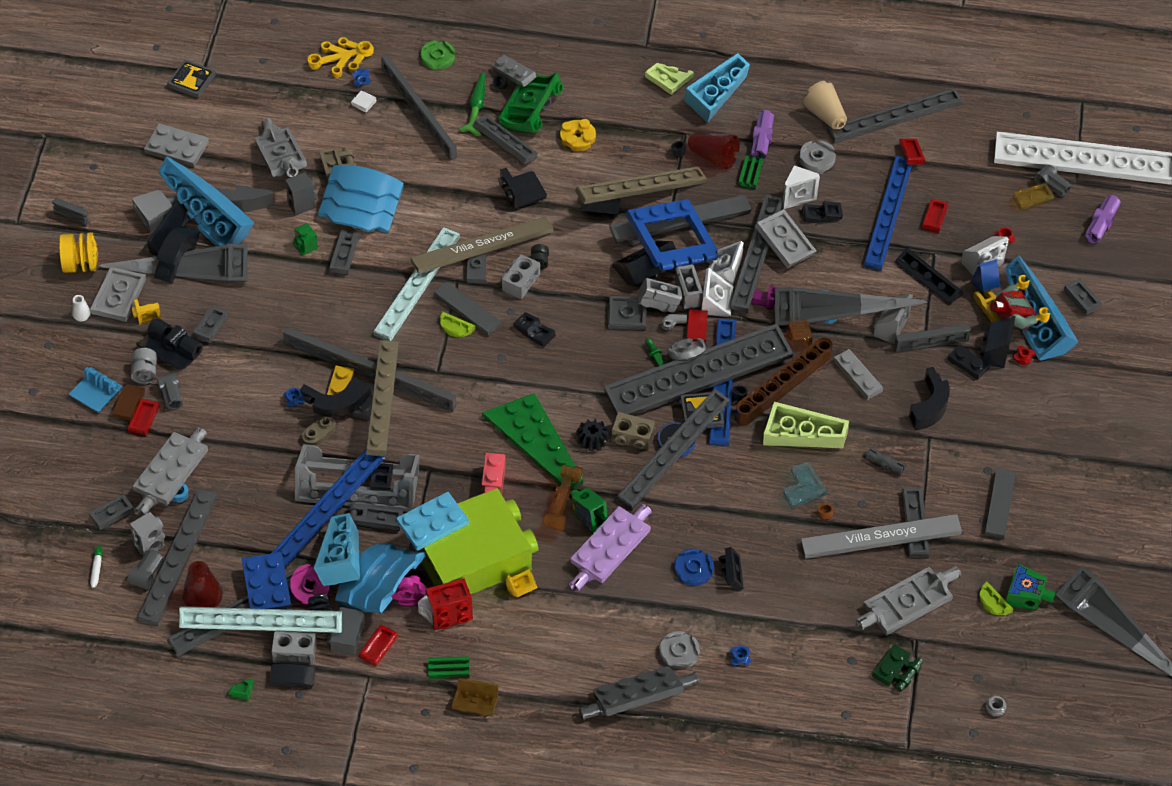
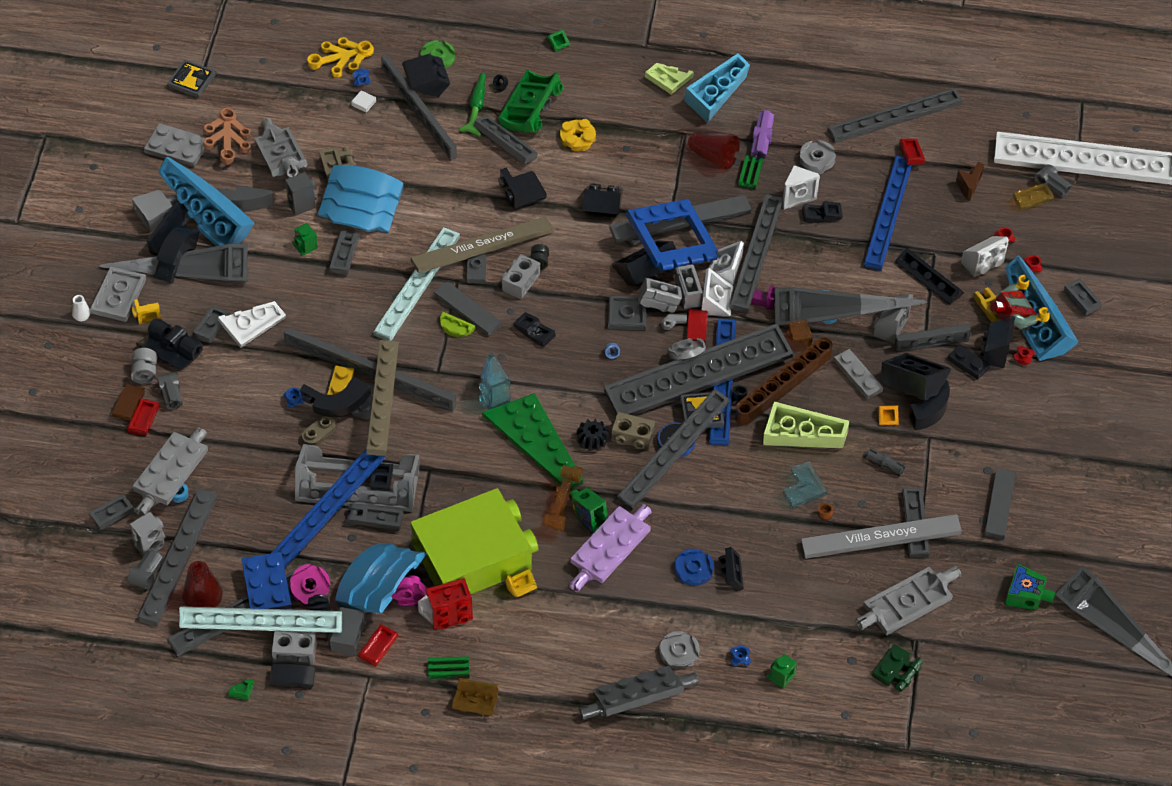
dark grey tile [52,198,89,226] -> none
yellow wheel [60,232,98,273] -> none
dark azure hinge [68,367,123,413] -> none
white piece [90,545,103,588] -> none
medium azure wedge [314,513,360,586] -> none
medium azure plate [396,492,469,551] -> none
coral hinge [482,453,506,494] -> none
light grey plate [491,55,537,87] -> none
dark tan tile [575,167,707,204] -> none
green piece [645,338,666,367] -> none
black hinge [671,141,686,157] -> none
light grey plate [755,209,817,269] -> none
tan cone [802,81,847,129] -> none
red tile [922,199,949,234] -> none
blue slope [971,259,1000,292] -> none
lime tile [979,581,1013,616] -> none
light grey plate [986,696,1007,716] -> none
medium lavender piece [1085,195,1121,244] -> none
none -> nougat plant [203,108,251,165]
none -> white wing [218,301,286,348]
none -> black slope [402,54,450,98]
none -> clear light blue slope [479,353,510,410]
none -> green slope [545,29,570,52]
none -> medium blue hinge [604,342,620,359]
none -> green brick [767,654,797,688]
none -> light orange slope [877,406,899,425]
none -> black slope [881,353,951,400]
none -> reddish brown slope [956,162,984,201]
none -> red plate [1023,255,1043,272]

